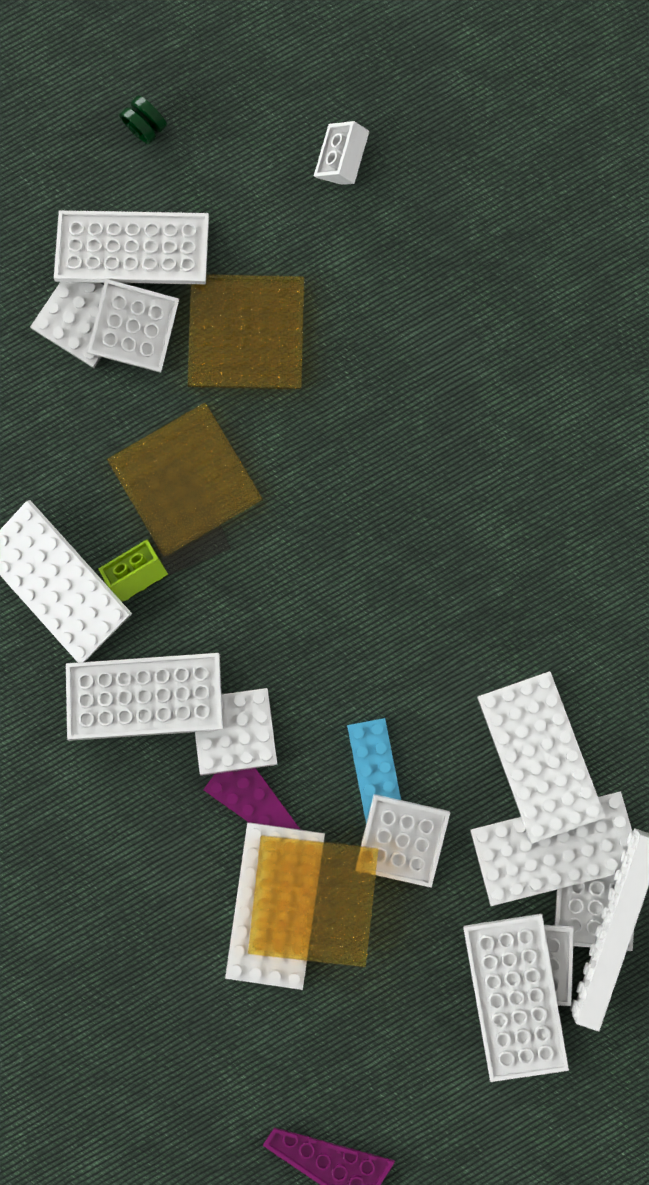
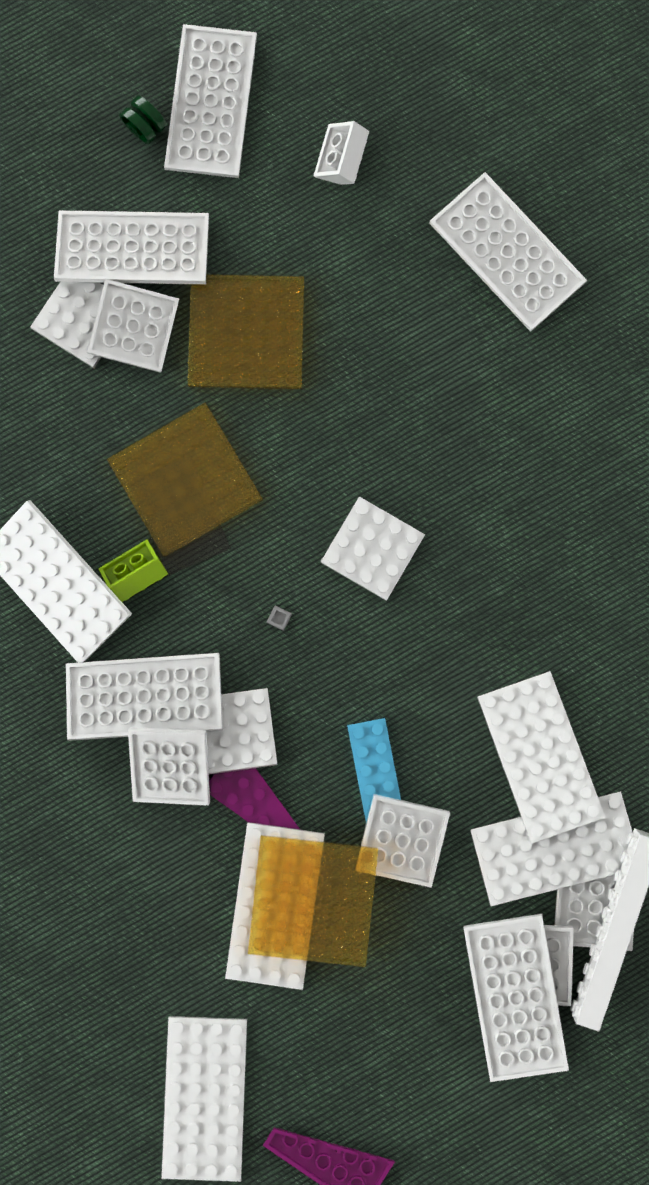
none -> white plate [128,727,210,805]
none -> white plate [162,1016,247,1182]
none -> white plate [164,24,257,178]
none -> light grey tile [266,606,292,631]
none -> white plate [321,497,425,601]
none -> white plate [429,172,587,332]

